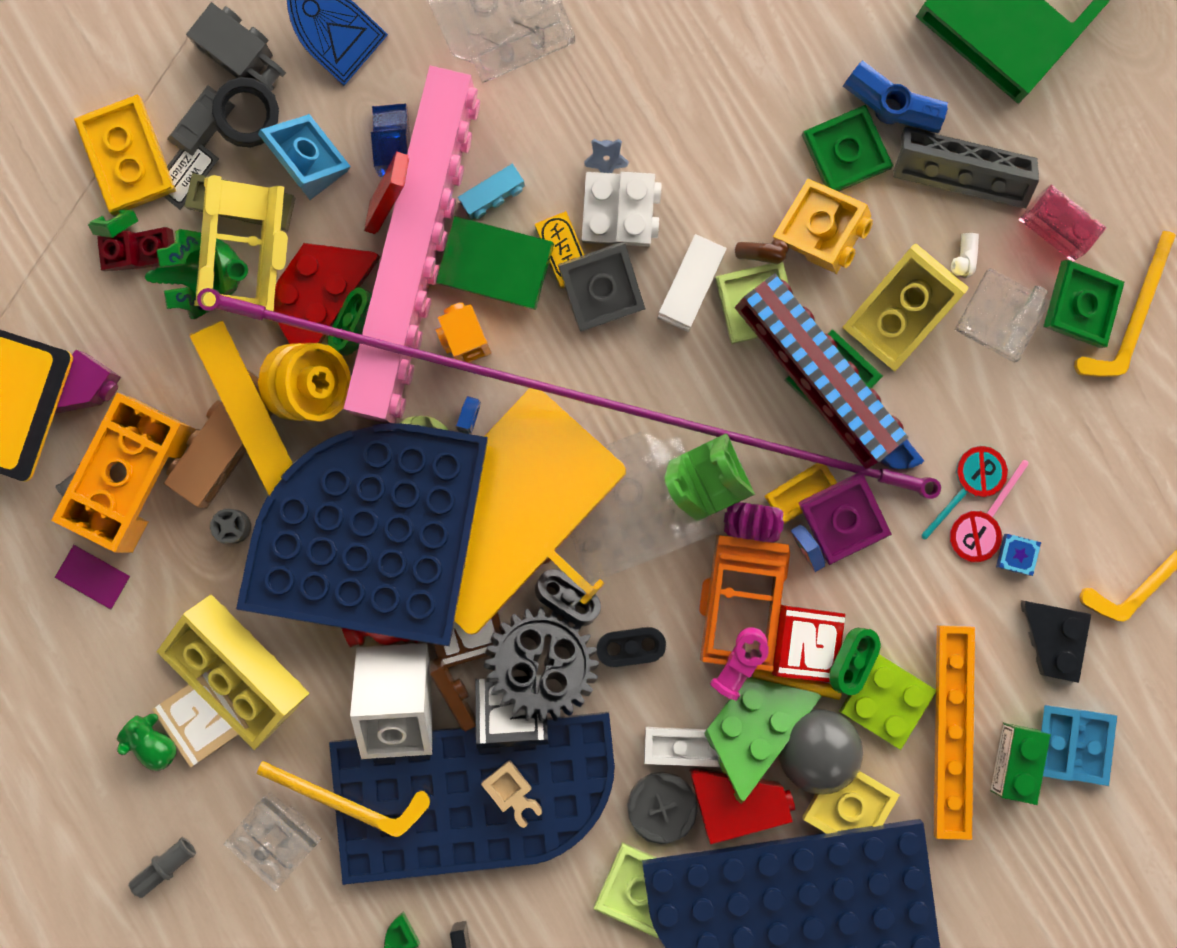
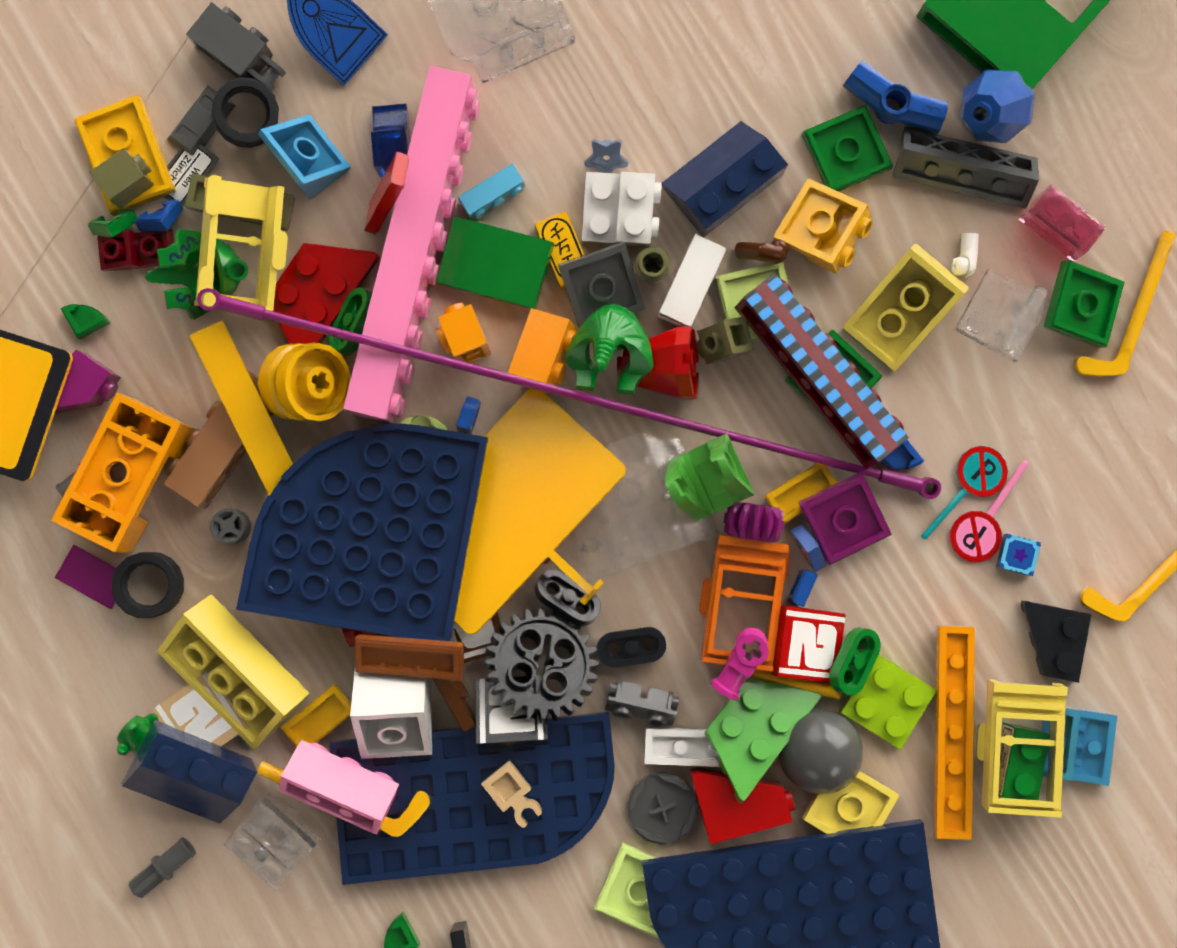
none -> green tile [60,304,111,339]
none -> olive brick [90,148,154,208]
none -> black tyre [111,552,184,618]
none -> dark blue slope [121,720,257,823]
none -> blue tile [134,200,184,231]
none -> bright pink brick [279,740,399,835]
none -> yellow tile [280,683,351,748]
none -> dark orange plate [355,634,464,681]
none -> light orange brick [508,308,578,386]
none -> green piece [564,304,654,395]
none -> dark grey hinge [605,680,679,727]
none -> red cone [617,326,699,400]
none -> olive cone [635,247,670,282]
none -> dark blue slope [661,121,788,238]
none -> olive brick [696,317,755,364]
none -> blue tile [787,569,818,607]
none -> blue cone [959,69,1035,143]
none -> light yellow piece [976,679,1068,818]

